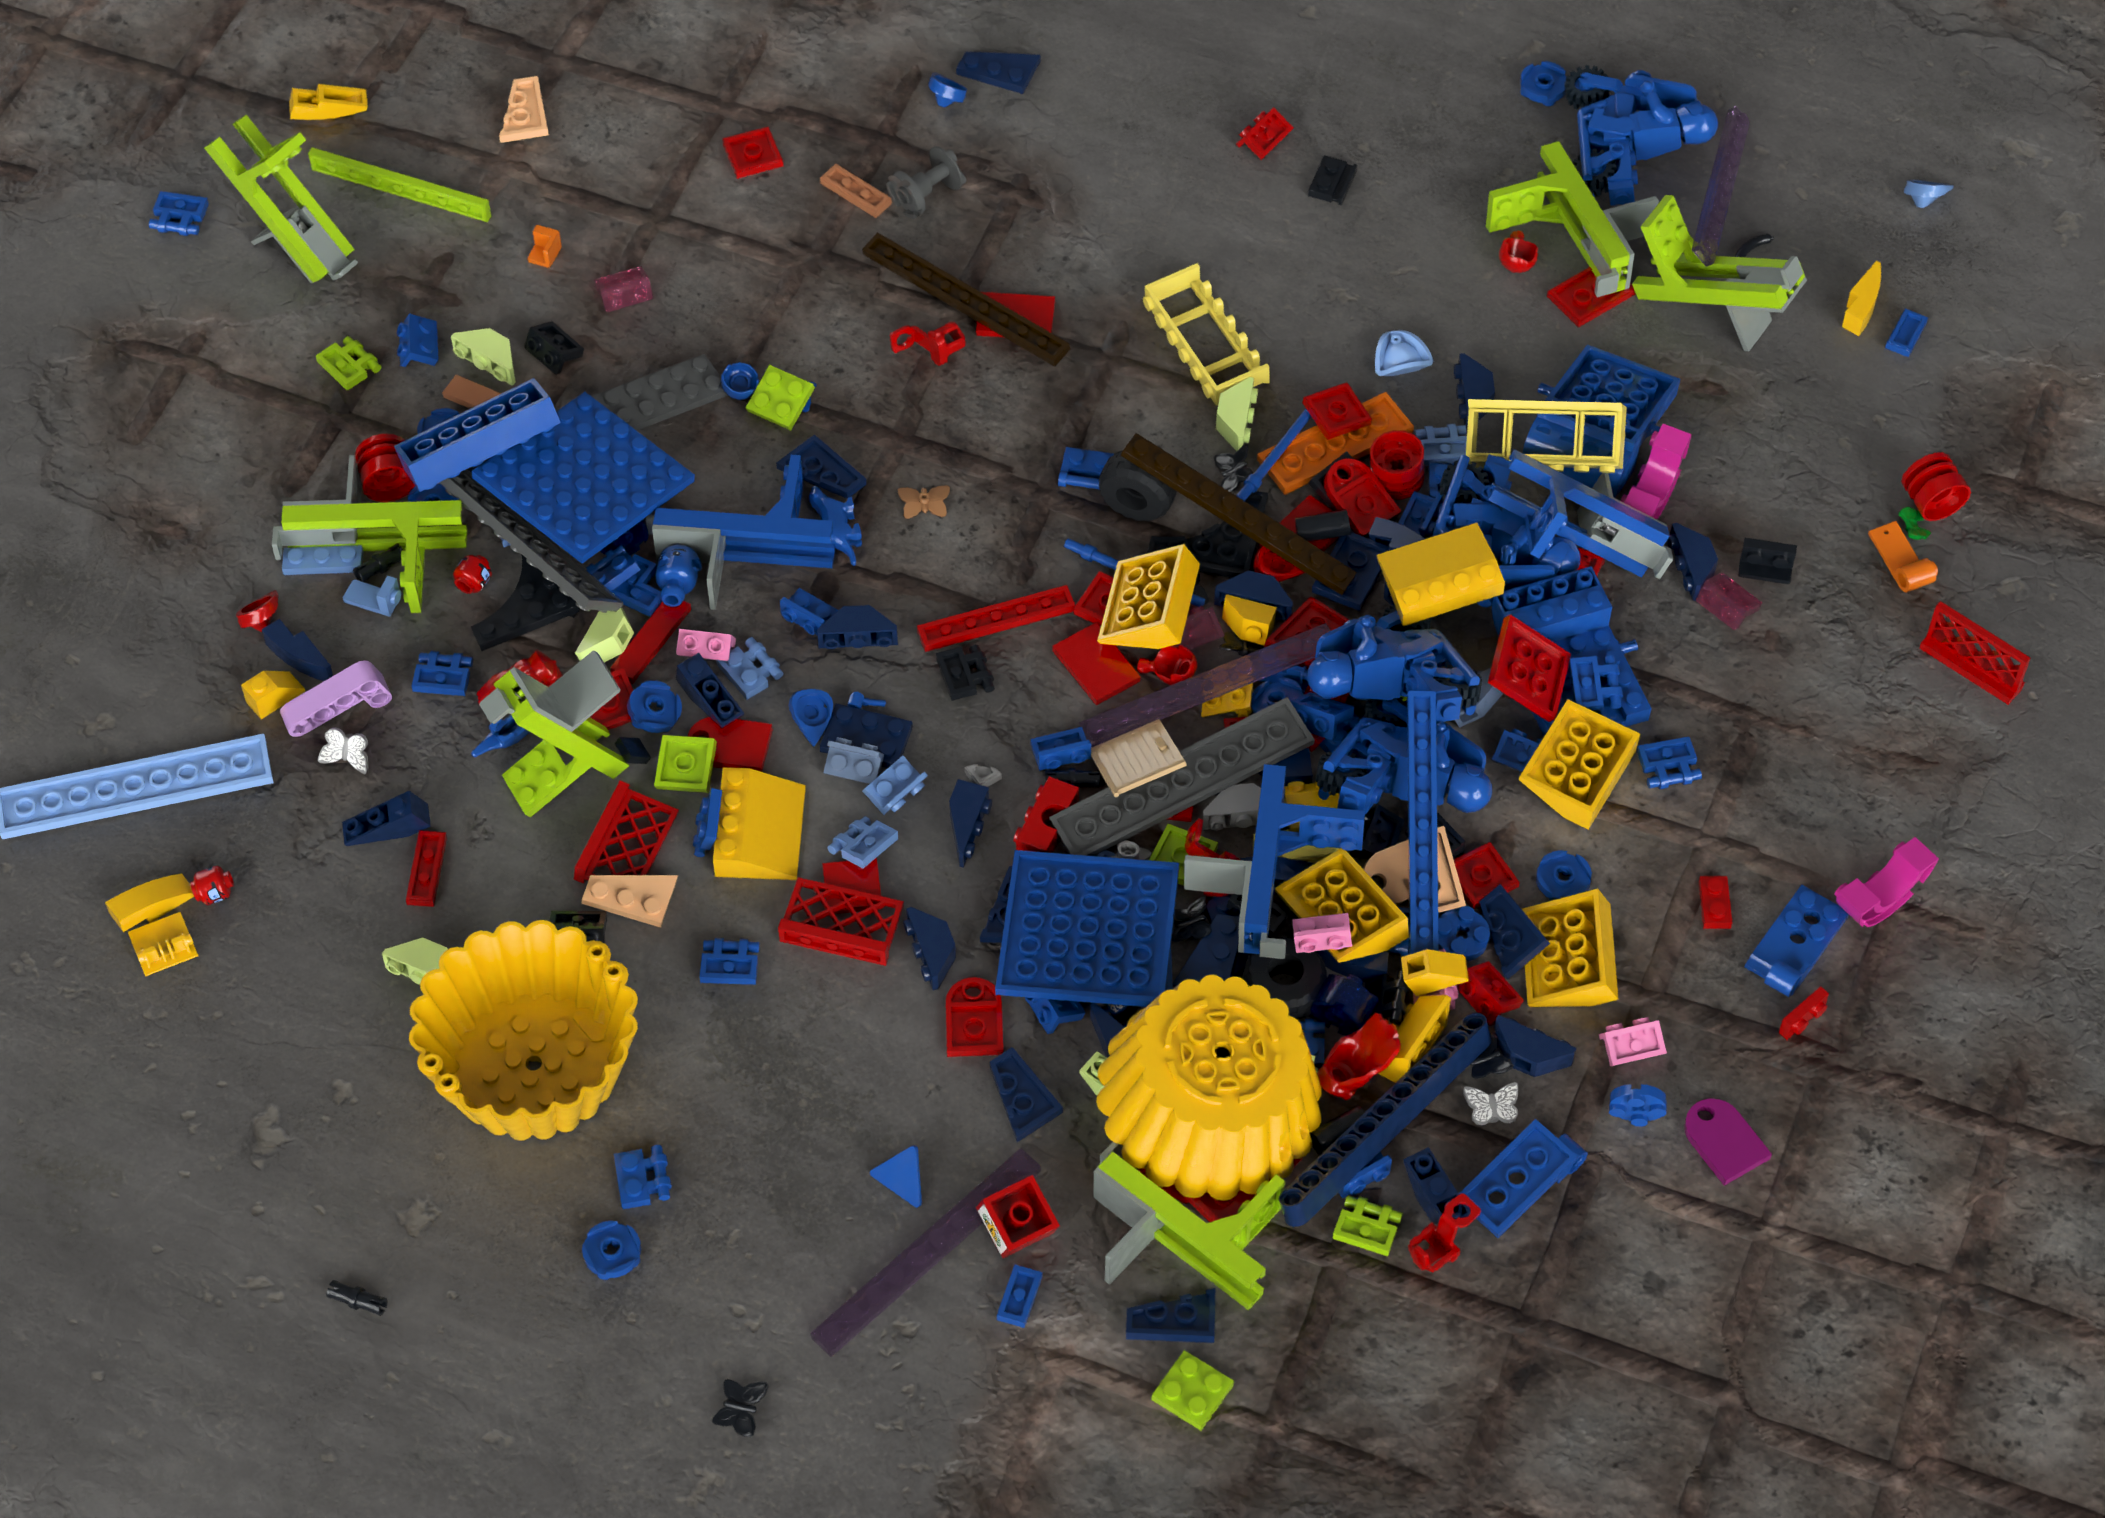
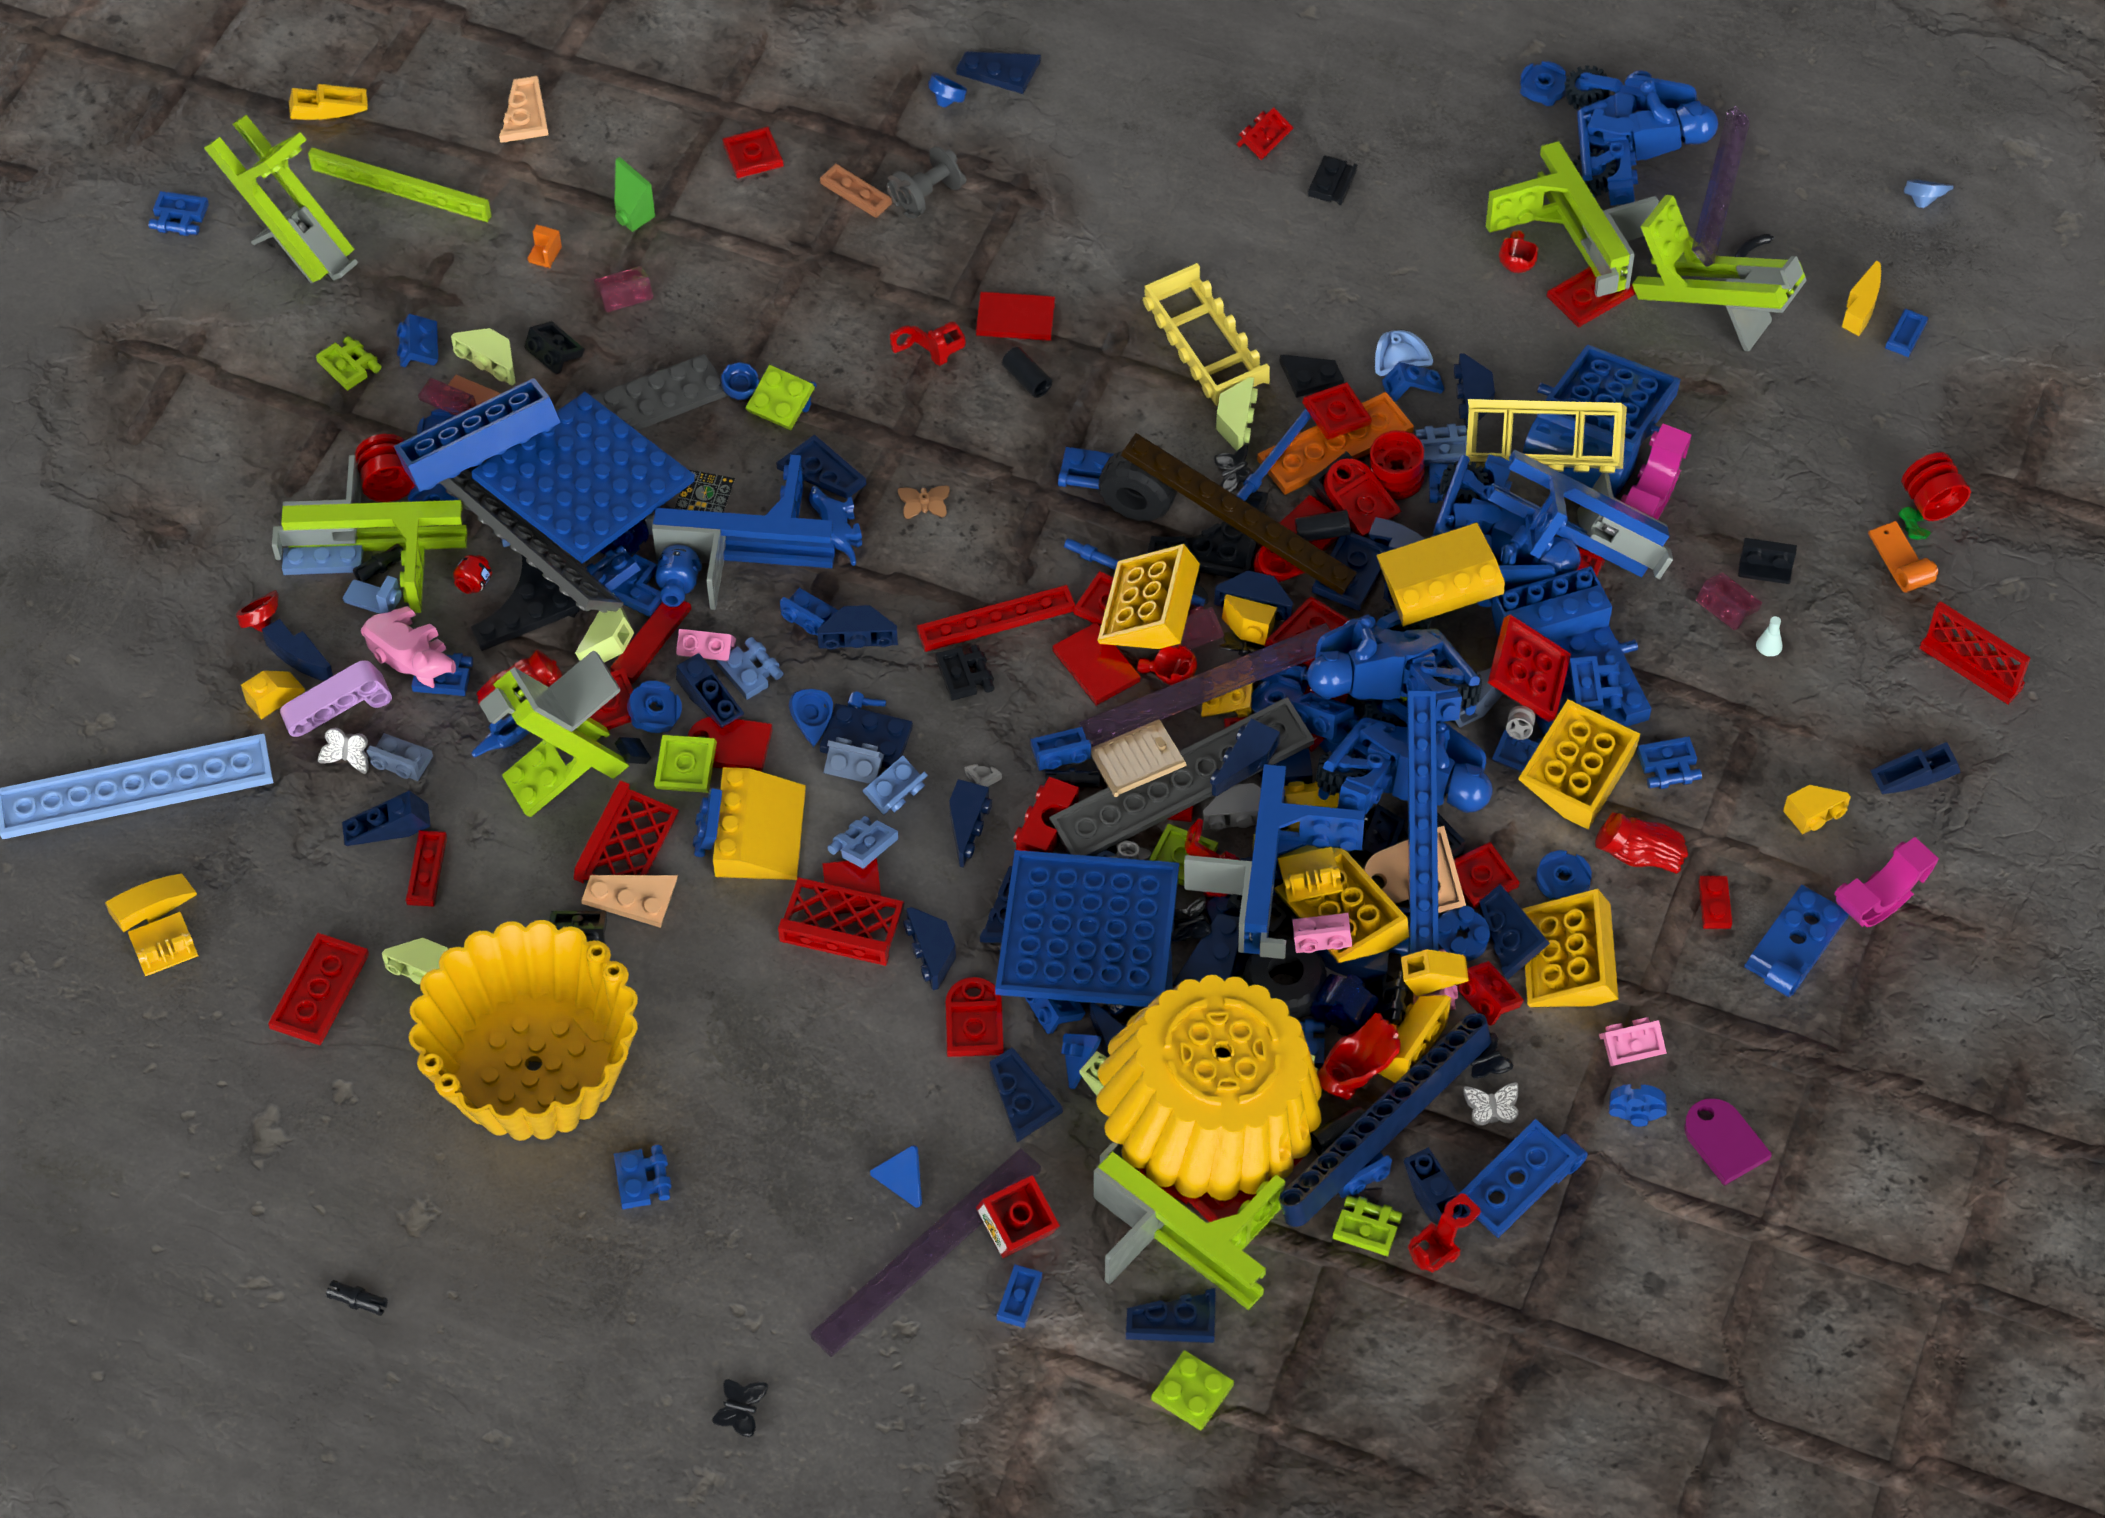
red head [190,865,234,905] -> none
blue plate [582,1220,641,1280] -> none
blue plate [700,938,760,985] -> none
dark brown plate [862,232,1070,367] -> none
blue bracket [1398,491,1443,539] -> none
dark blue slope [1493,1015,1577,1077] -> none
dark blue slope [1667,523,1718,601] -> none
red plate [1779,986,1829,1040] -> none
none -> red plate [268,932,369,1046]
none -> bright pink animal [361,606,456,688]
none -> sand blue bracket [367,733,433,781]
none -> clear pink bracket [418,378,477,416]
none -> bright green slope [615,157,655,232]
none -> sticker [675,470,735,513]
none -> black pin [1002,347,1052,398]
none -> blue piece [1061,1033,1101,1089]
none -> dark blue slope [1210,718,1280,797]
none -> yellow hinge [1277,847,1343,903]
none -> black wing [1279,355,1344,398]
none -> blue bracket [1382,362,1445,402]
none -> light grey wheel [1506,706,1536,740]
none -> red hair [1595,812,1688,874]
none -> light aqua cone [1756,616,1783,656]
none -> yellow slope [1783,785,1851,835]
none -> dark blue slope [1870,742,1961,794]

